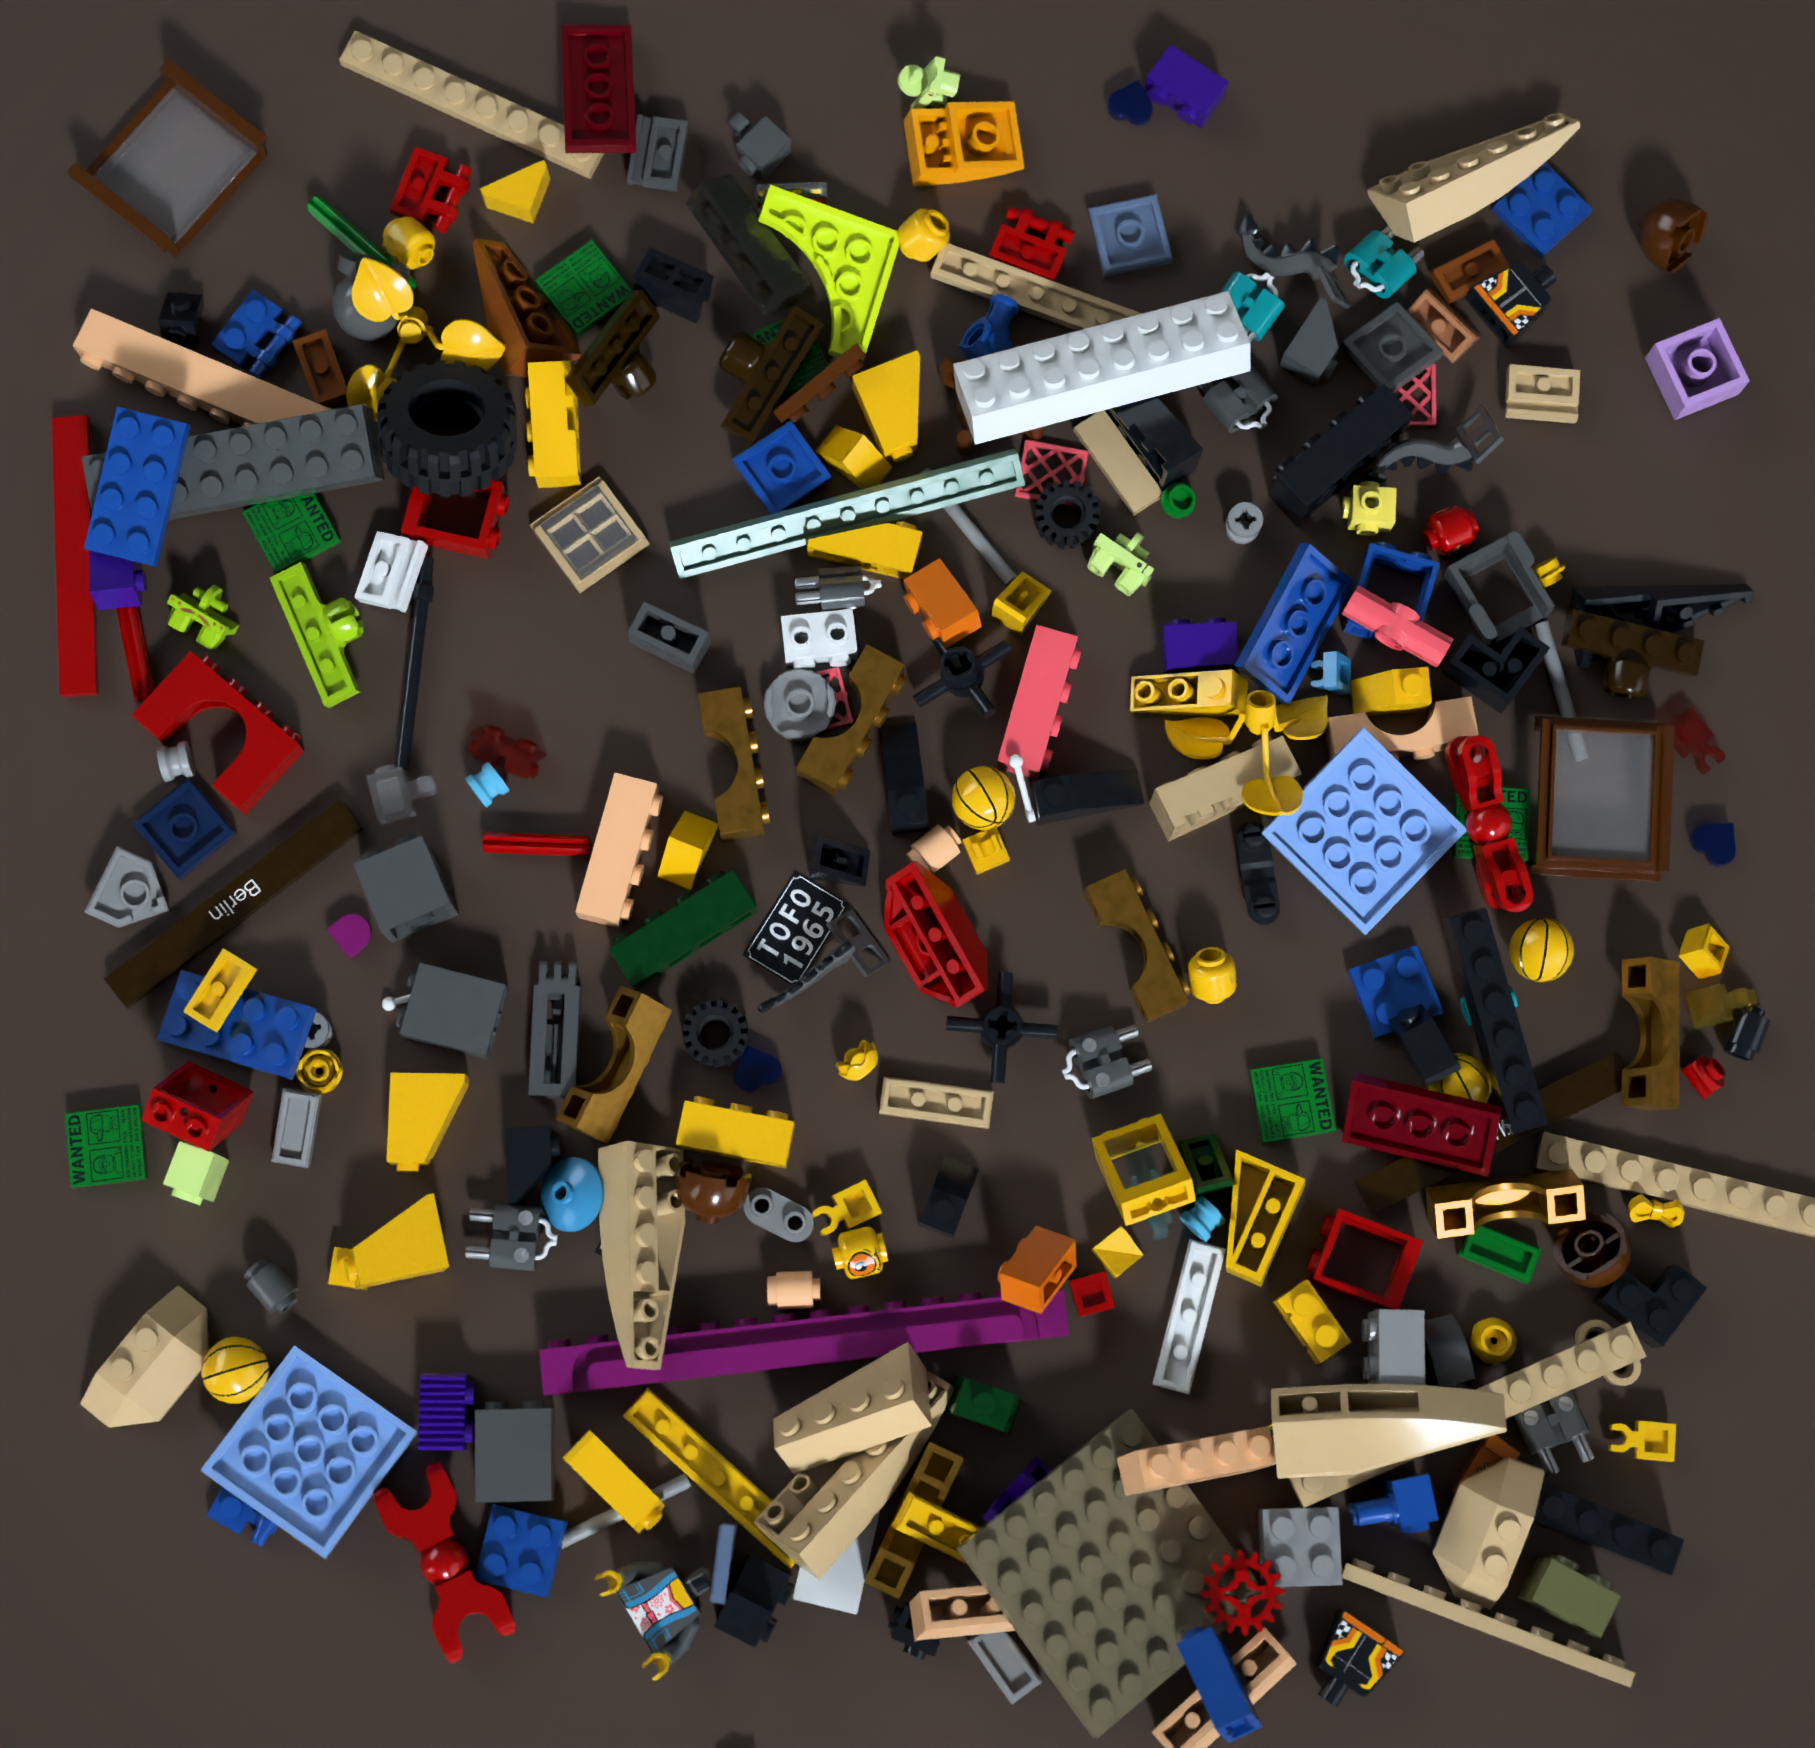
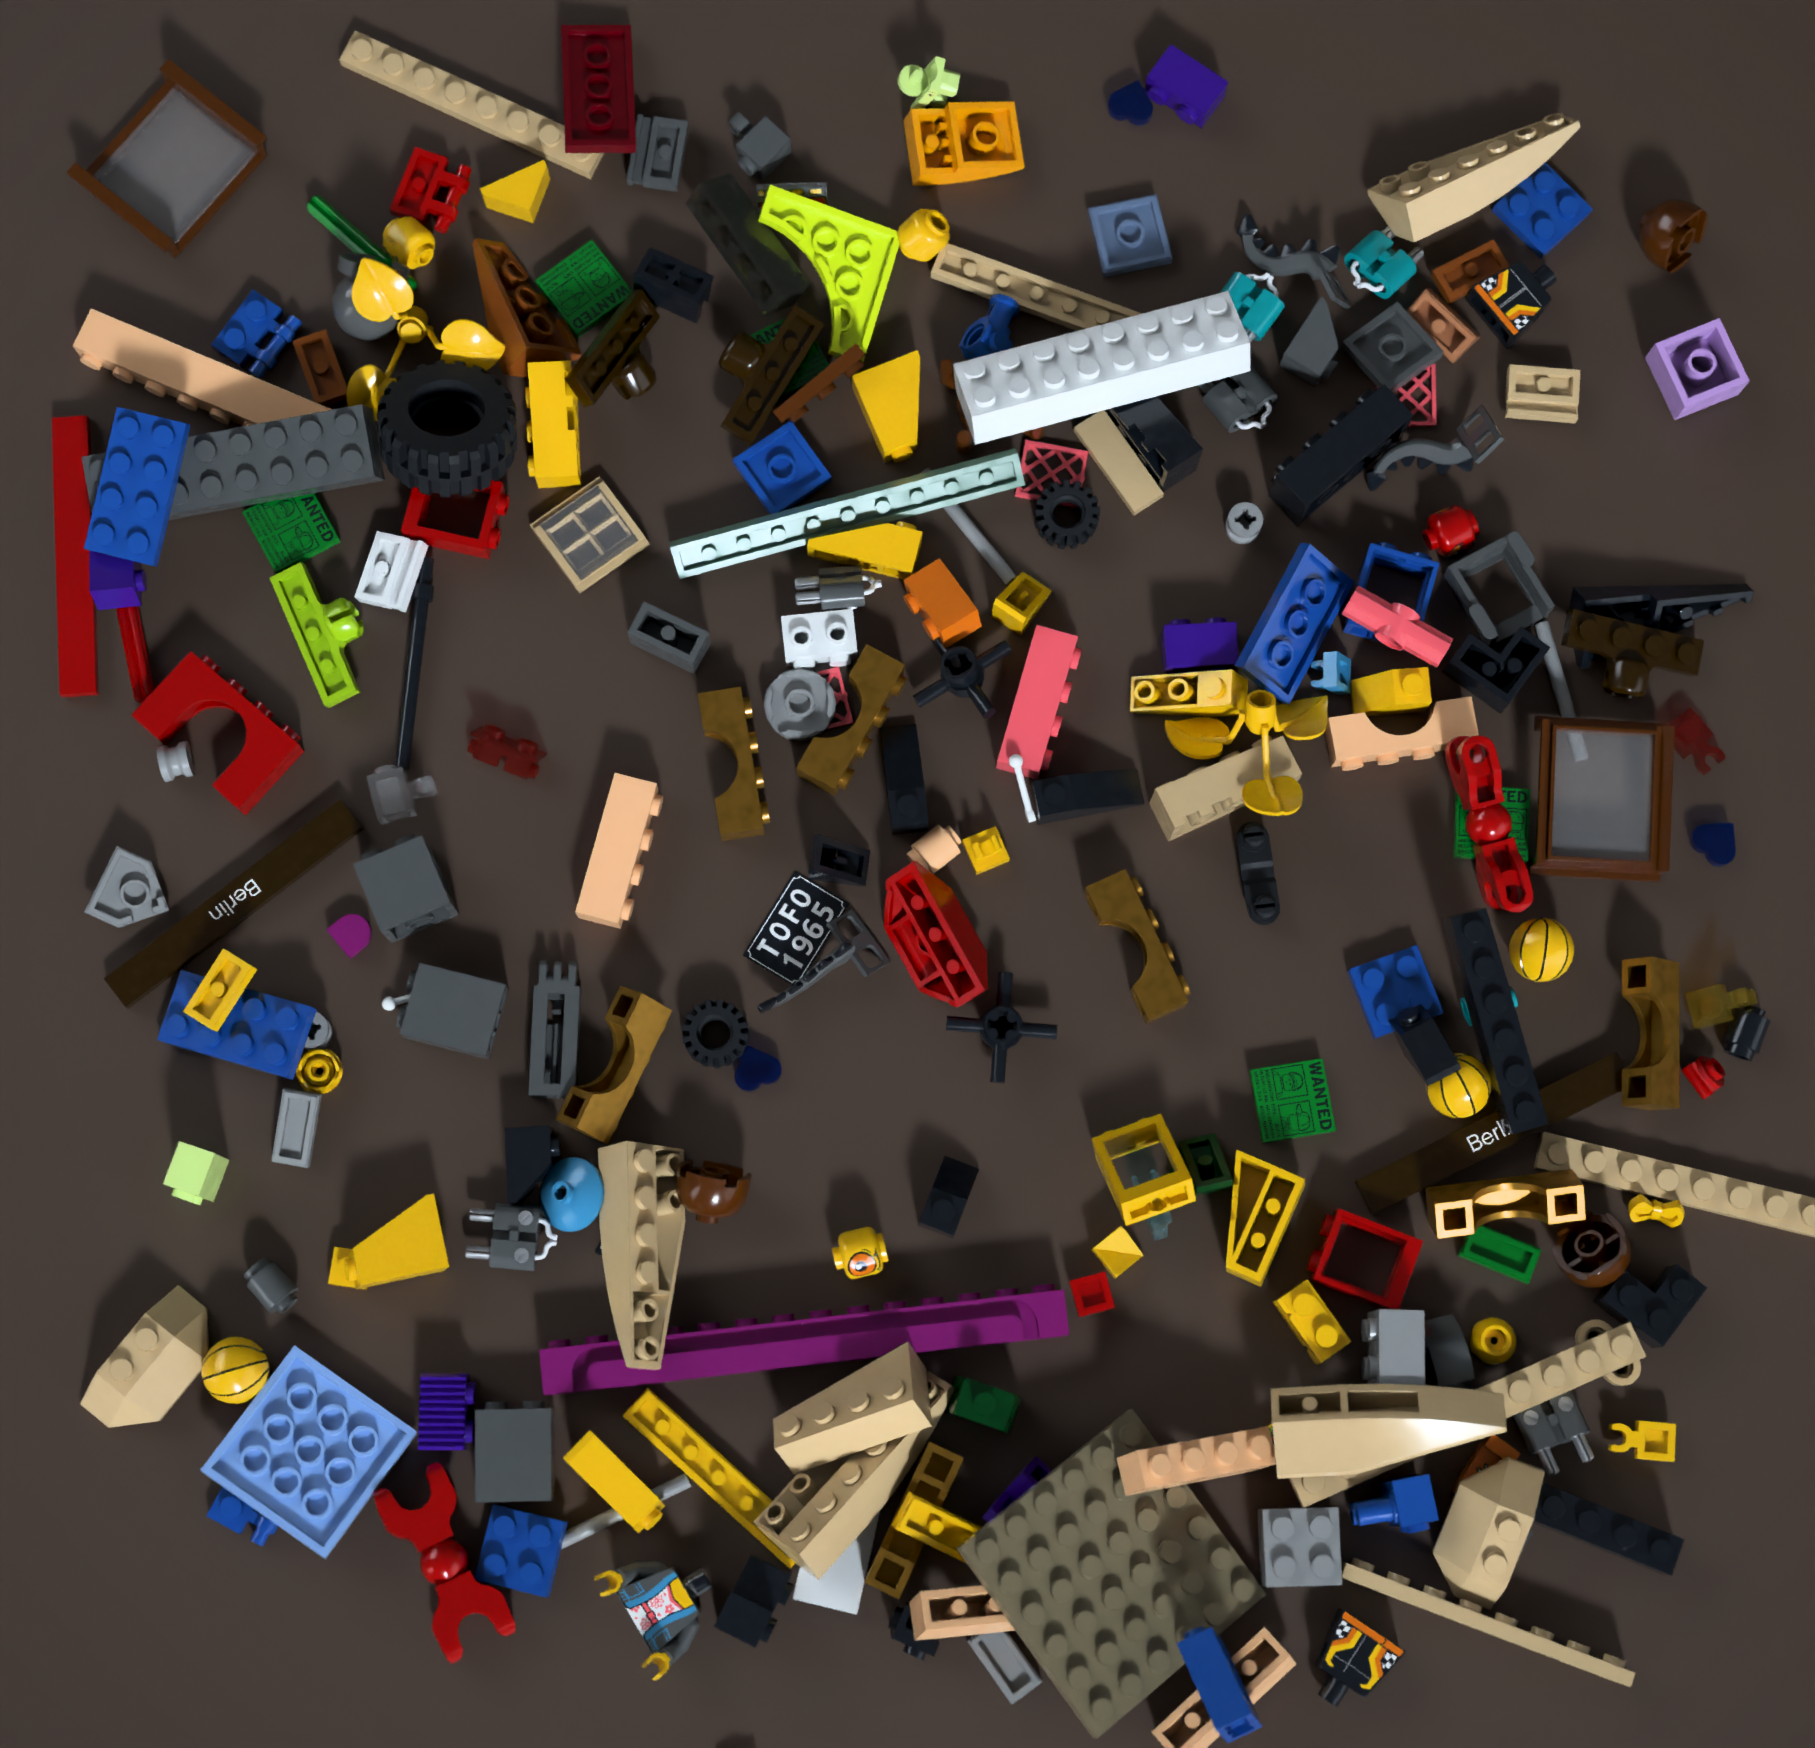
green tile [65,1104,148,1188] -> none
dark blue tile [132,778,237,880] -> none
red window [141,1061,254,1152] -> none
black bracket [158,292,204,349] -> none
lime hips [167,585,239,650] -> none
yellow slope [386,1073,469,1172] -> none
medium azure wheel [465,762,510,808] -> none
red axle [482,832,591,856] -> none
dark green brick [608,870,758,991] -> none
yellow slope [657,811,719,891] -> none
yellow brick [676,1096,795,1169] -> none
sand blue tile [710,1523,738,1604] -> none
light grey plate [744,1188,814,1243] -> none
light nougat brick [767,1271,821,1310] -> none
yellow plate [811,1179,882,1236] -> none
yellow slope [814,425,892,489] -> none
yellow plate [836,1040,878,1081] -> none
tan tile [879,1076,994,1129] -> none
yellow piece [952,766,1016,830] -> none
red plate [988,206,1076,282] -> none
orange brick [998,1225,1077,1314] -> none
dark grey piece [1062,1025,1152,1099] -> none
yellowish green hips [1087,532,1154,596] -> none
white tile [1152,1239,1226,1395] -> none
green plate [1161,482,1196,519] -> none
medium azure wheel [1179,1195,1226,1242] -> none
yellow head [1187,947,1237,1004] -> none
red gear [1201,1549,1285,1636] -> none
light blue plate [1260,728,1466,935] -> none
light yellow brick [1342,481,1397,536] -> none
dark red plate [1342,1073,1503,1177] -> none
olive brick [1517,1554,1621,1638] -> none
yellow plate [1532,557,1565,588] -> none
yellow slope [1678,923,1730,979] -> none

